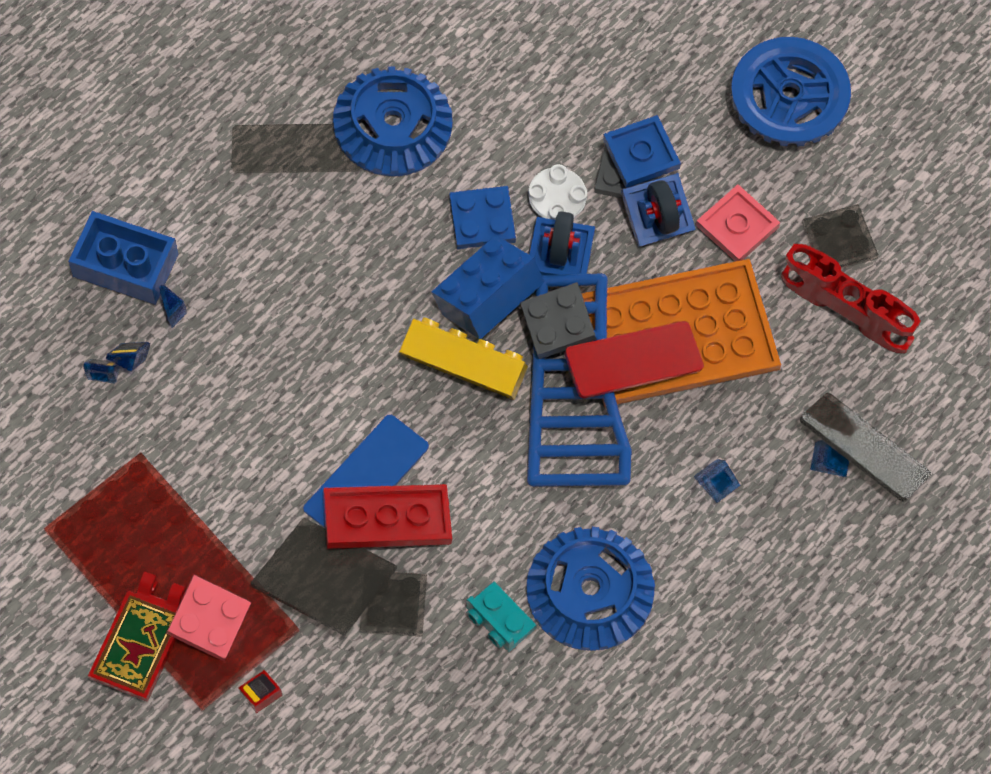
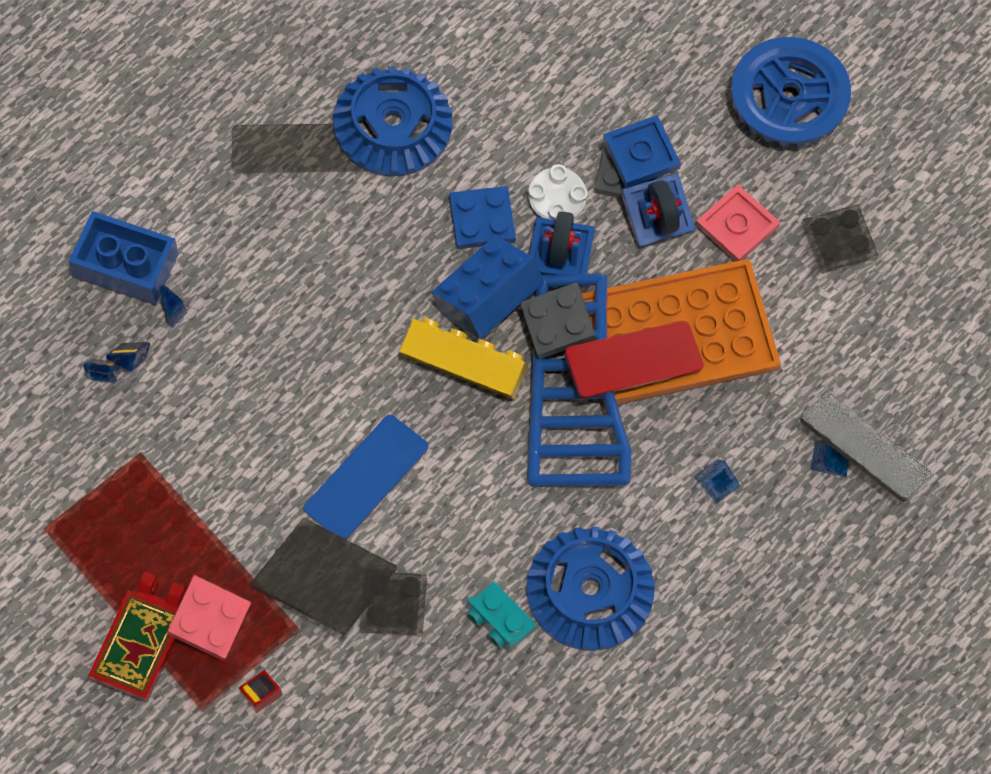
red plate [323,484,453,549] -> none
red piece [781,244,921,353] -> none

